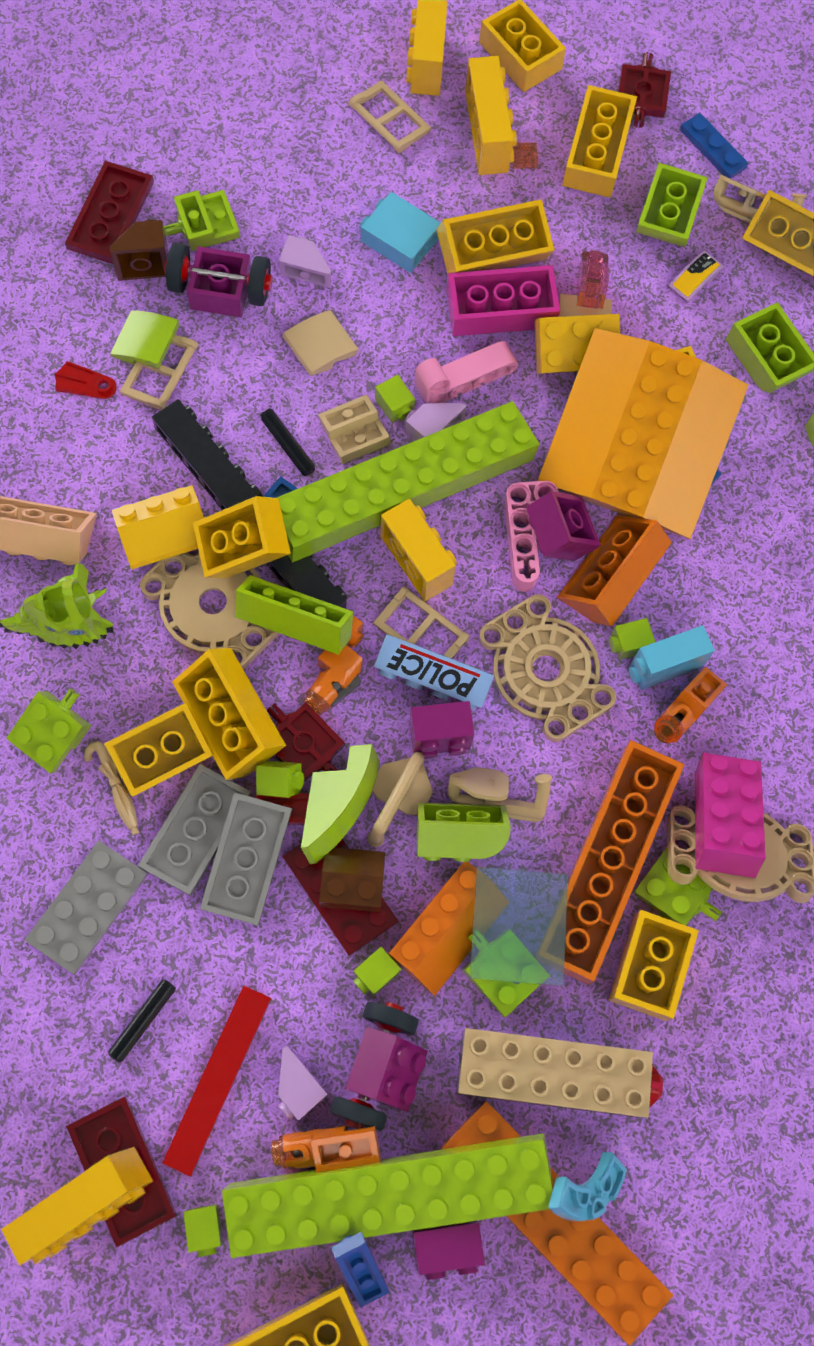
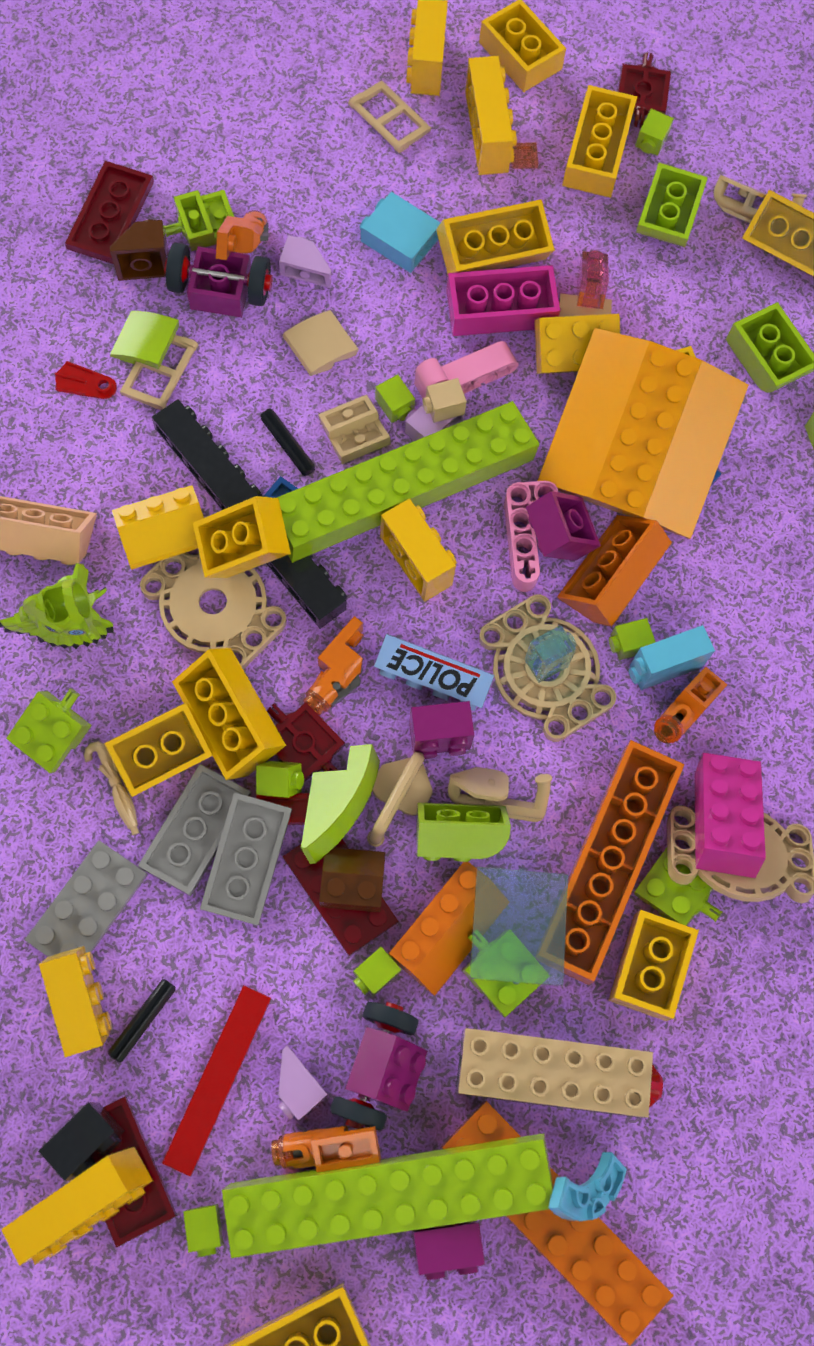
lime brick [236,575,353,655] -> none
blue plate [331,1232,390,1308] -> none
tan window [373,586,470,659] -> none
slope [669,250,724,303] -> none
blue plate [680,113,749,179] -> none
none -> black brick [38,1102,125,1181]
none -> yellow brick [39,946,112,1057]
none -> orange plate [216,210,269,260]
none -> tan brick [422,378,467,423]
none -> clear light blue brick [524,625,576,683]
none -> lime brick [635,109,674,156]

